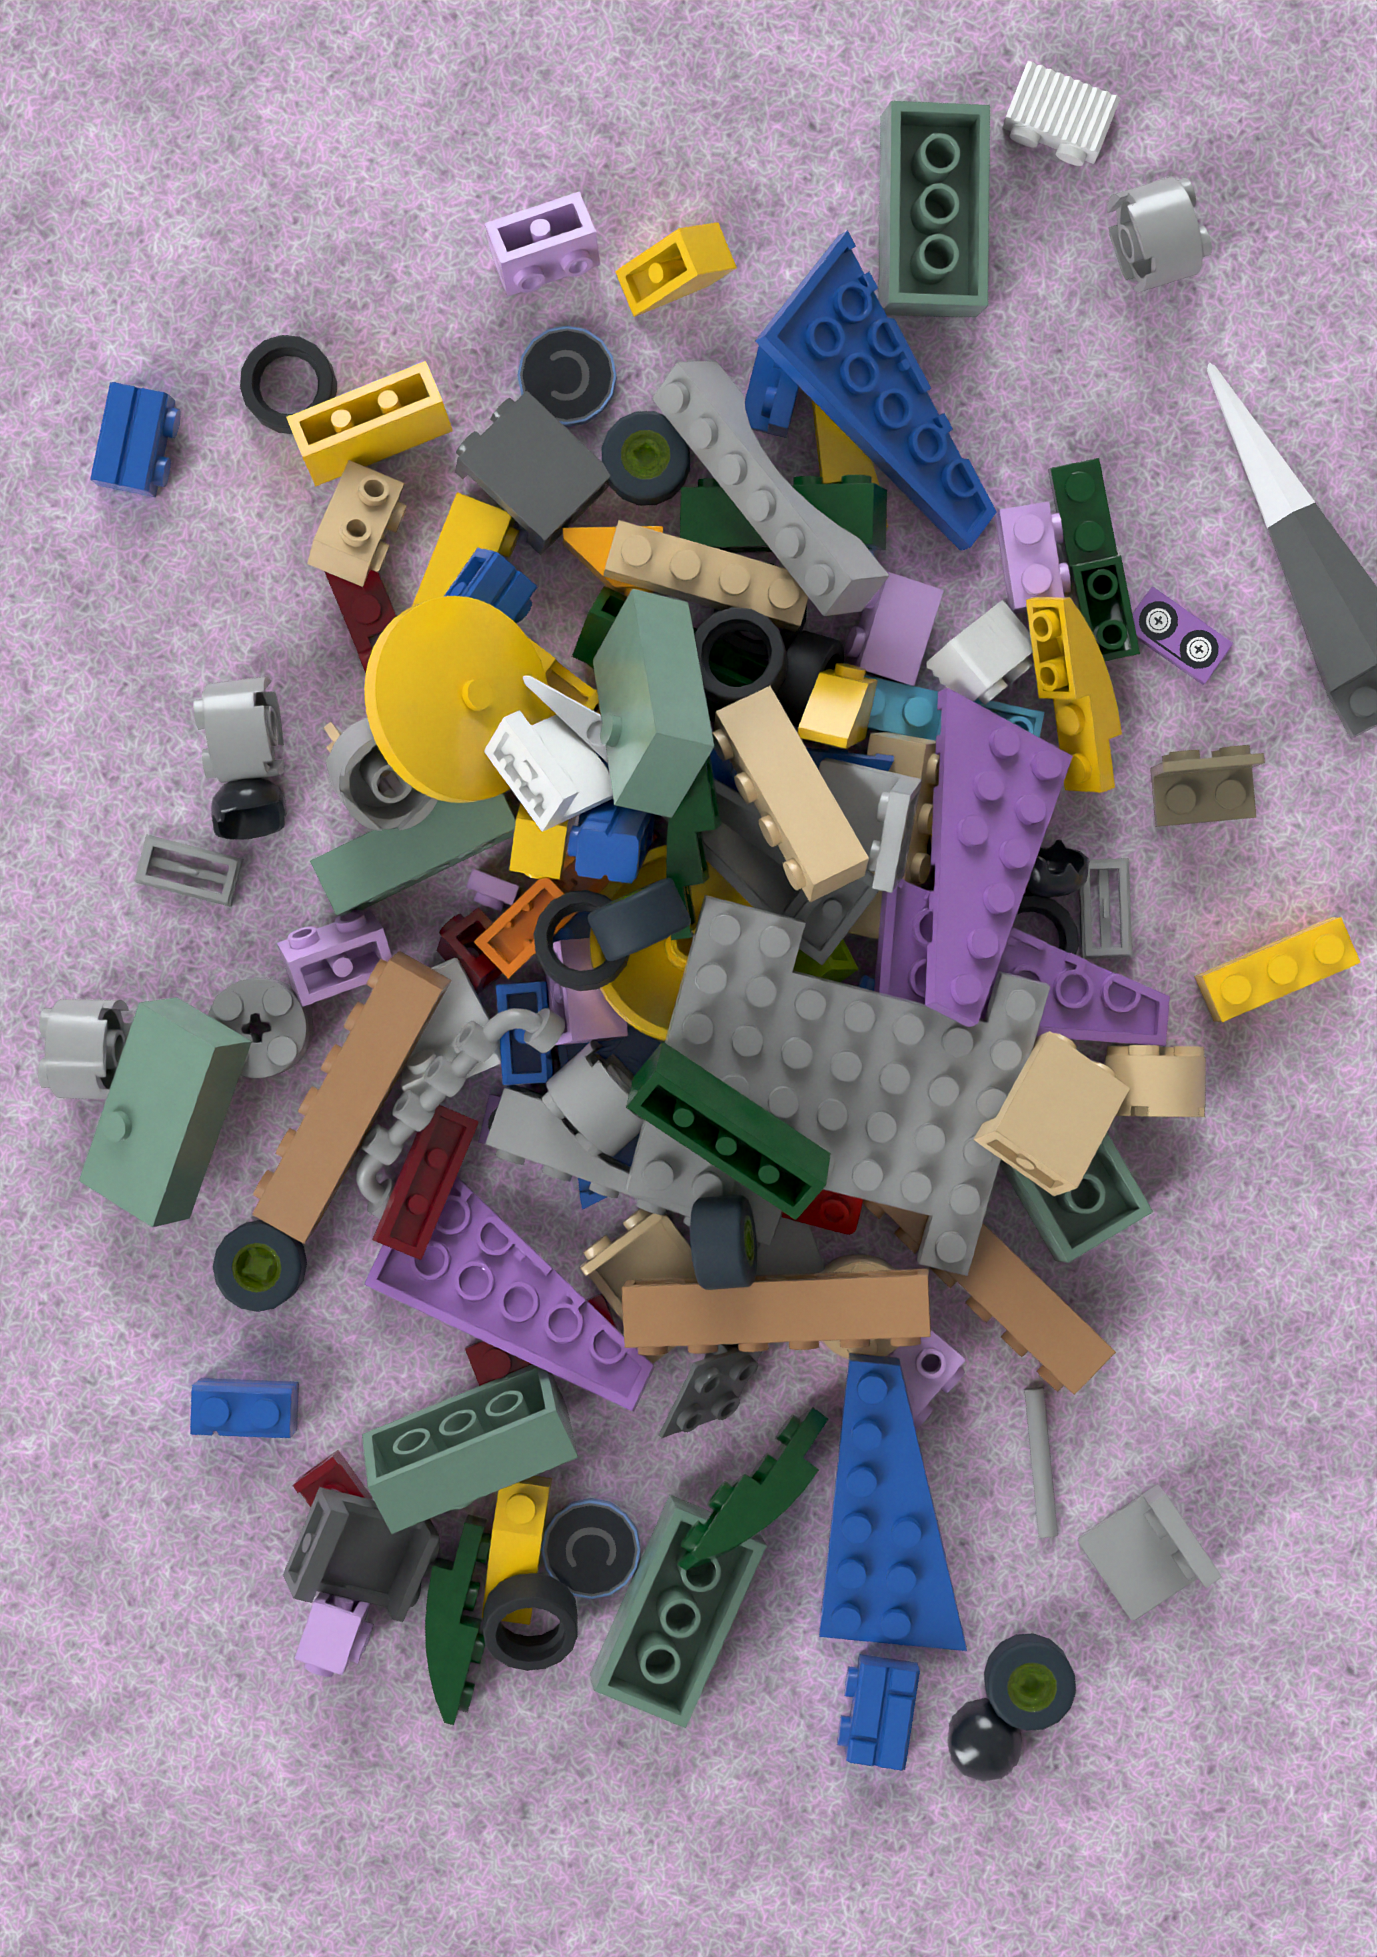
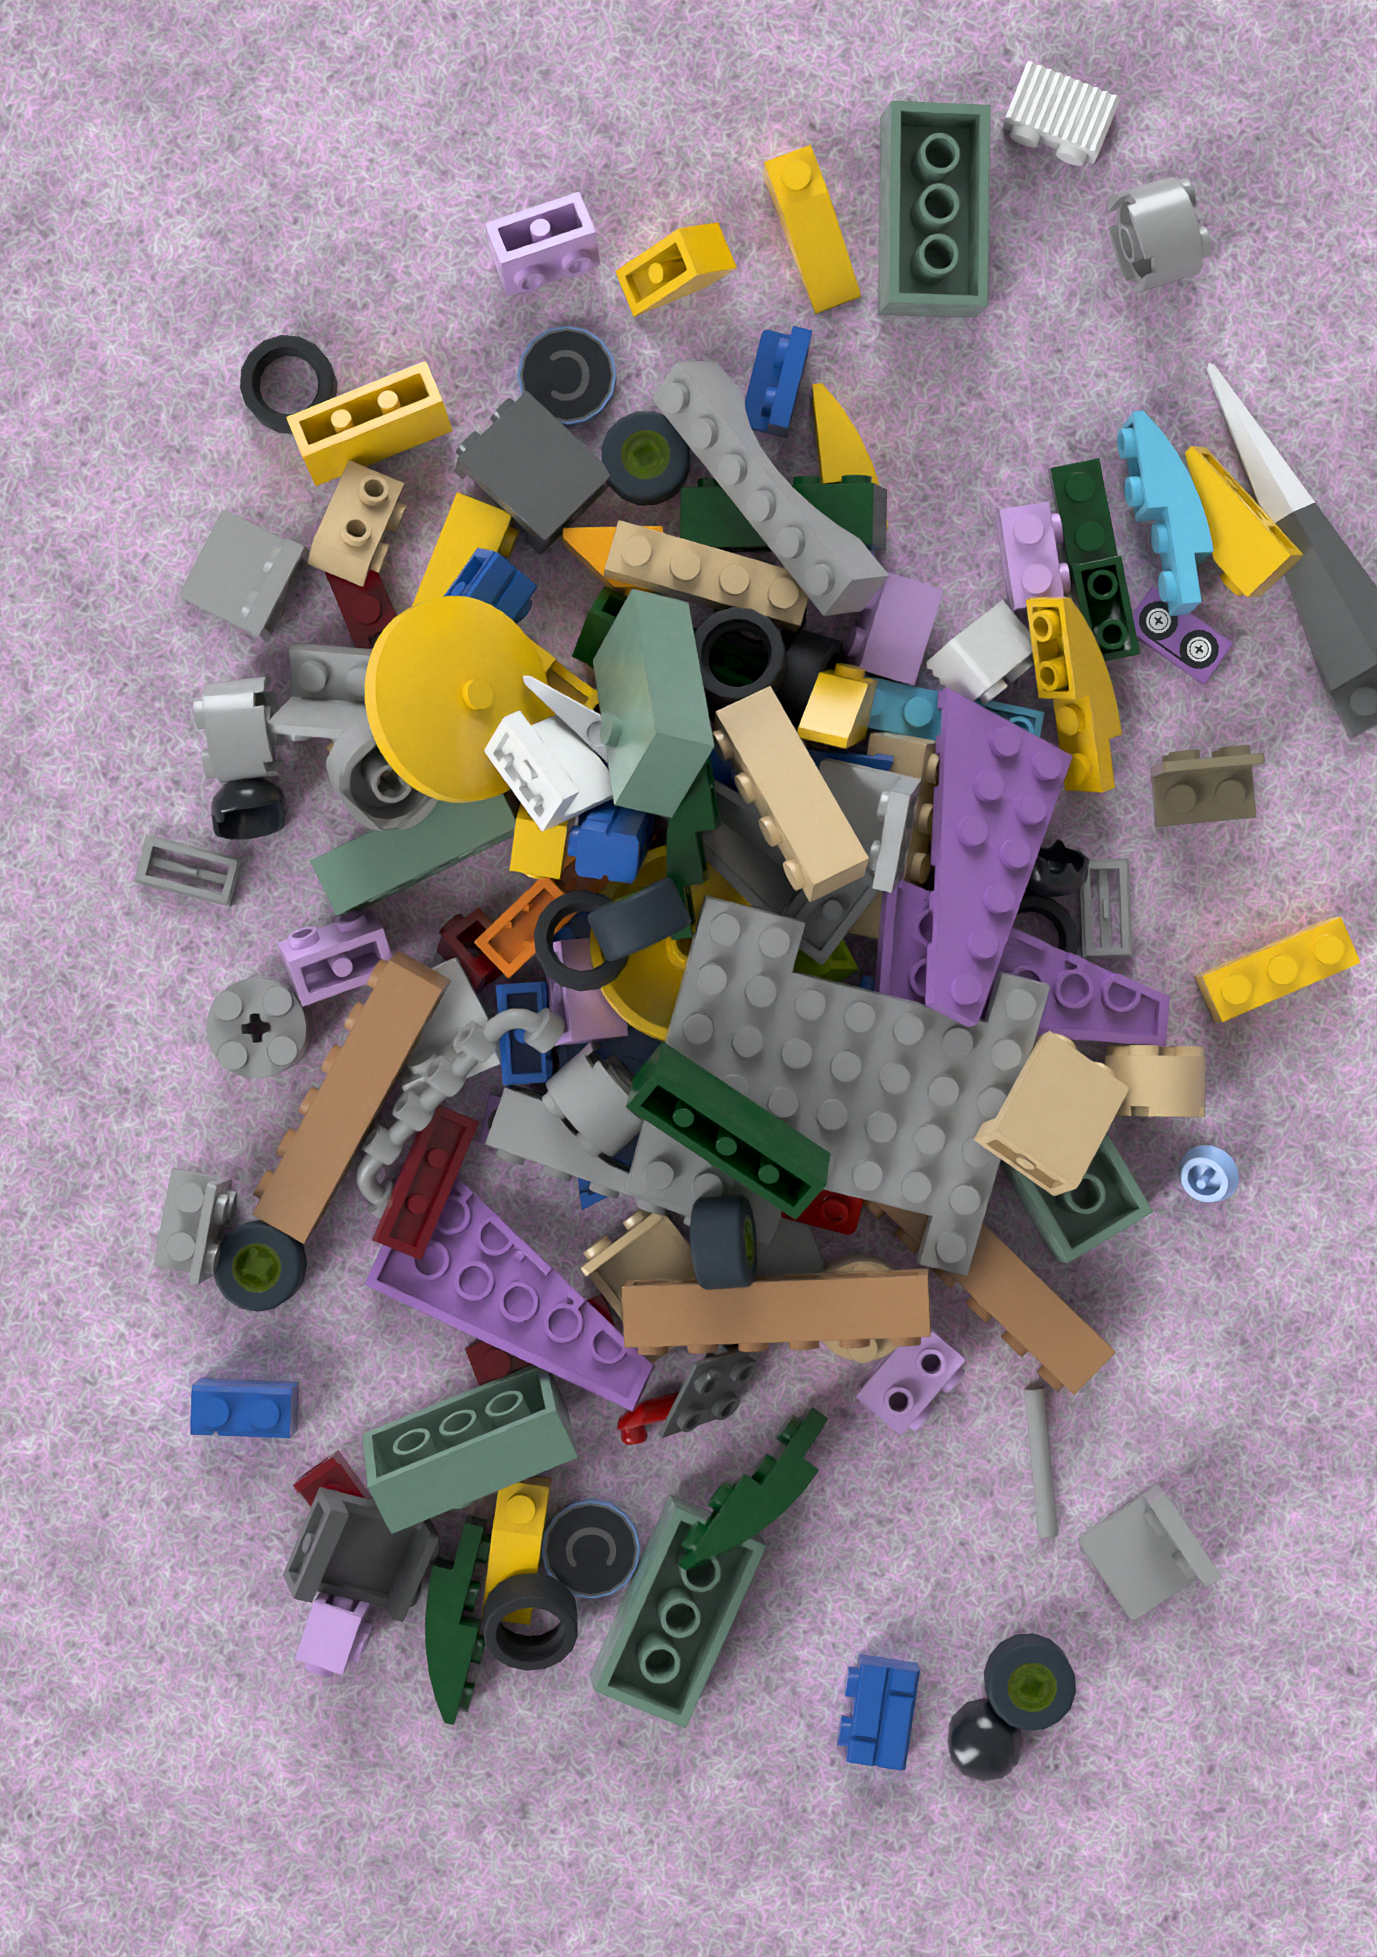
light grey brick [38,999,132,1099] -> none
sand green brick [79,997,252,1227] -> none
blue brick [90,382,181,498] -> none
lavender plate [466,869,522,911] -> none
blue wing [755,230,997,551] -> none
blue wing [819,1353,967,1651] -> none
none -> light grey bracket [153,1168,237,1284]
none -> light grey bracket [180,510,310,642]
none -> light grey bracket [267,643,373,743]
none -> red arm [617,1392,679,1445]
none -> yellow slope [763,144,862,315]
none -> medium azure slope [1117,410,1214,616]
none -> light blue hat [1179,1145,1239,1202]
none -> yellow slope [1185,446,1304,597]

